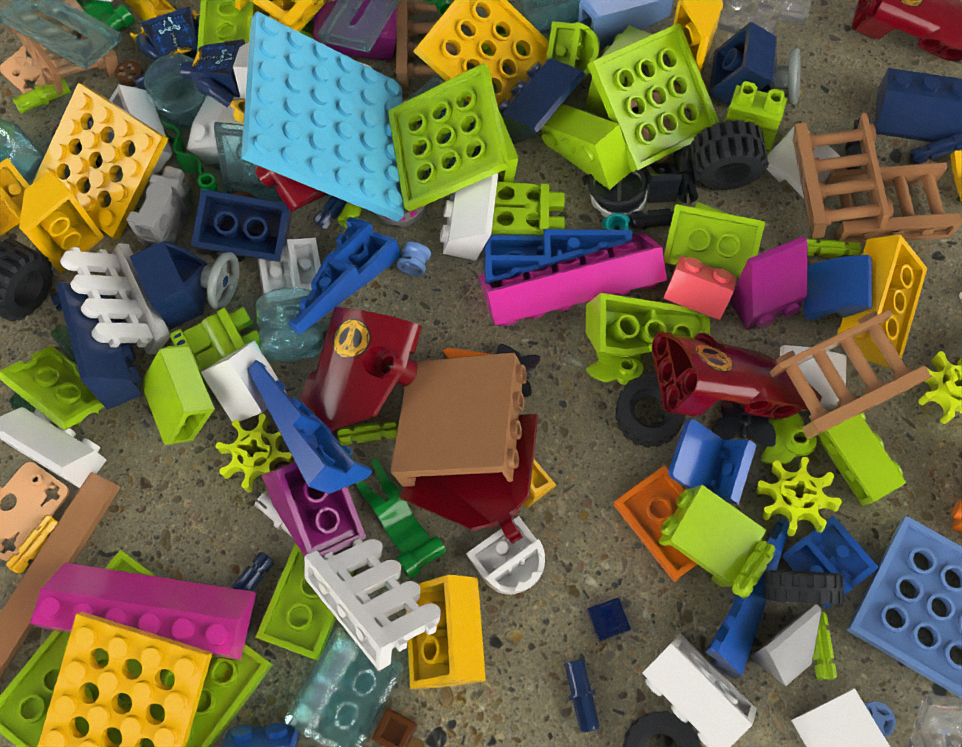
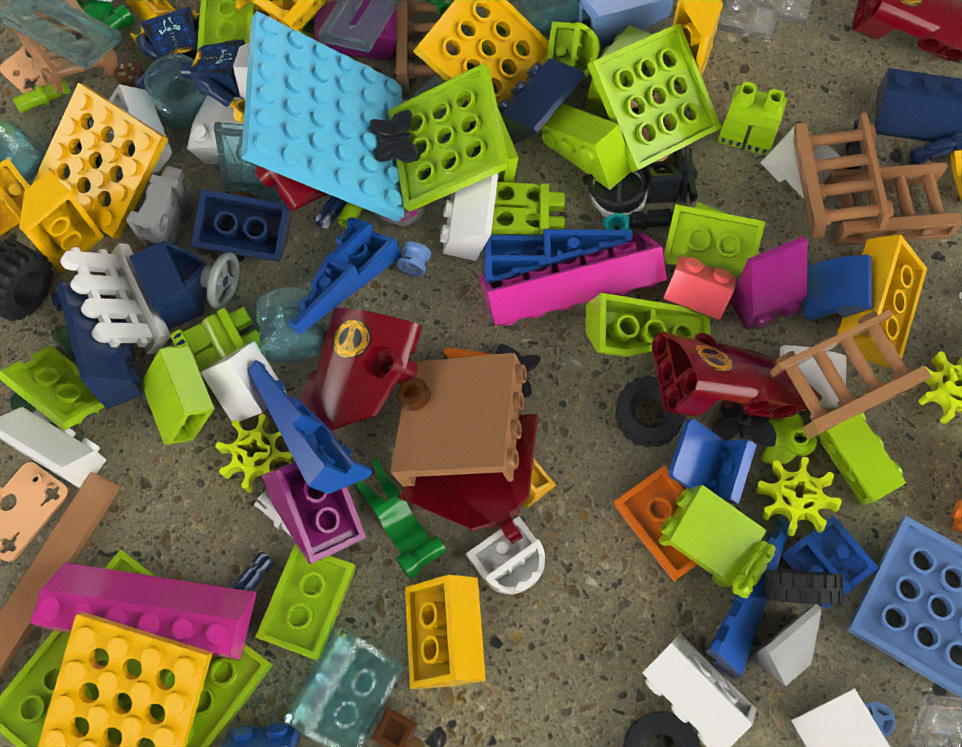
yellow axle [6,515,59,574] -> none
green flag [161,120,221,192] -> none
white slope [257,238,321,303] -> none
white fence [304,539,441,671] -> none
lime axle [337,420,398,446] -> none
dark blue axle [564,660,600,733] -> none
lime plate [586,350,643,385] -> none
clear blue tile [587,597,631,642] -> none
black tyre [690,120,769,190] -> none
dark blue piece [709,22,801,105] -> none
lime axle [806,238,861,258] -> none
lime axle [813,611,837,680] -> none
none -> black piece [370,110,420,163]
none -> reddish brown tile [397,378,431,411]

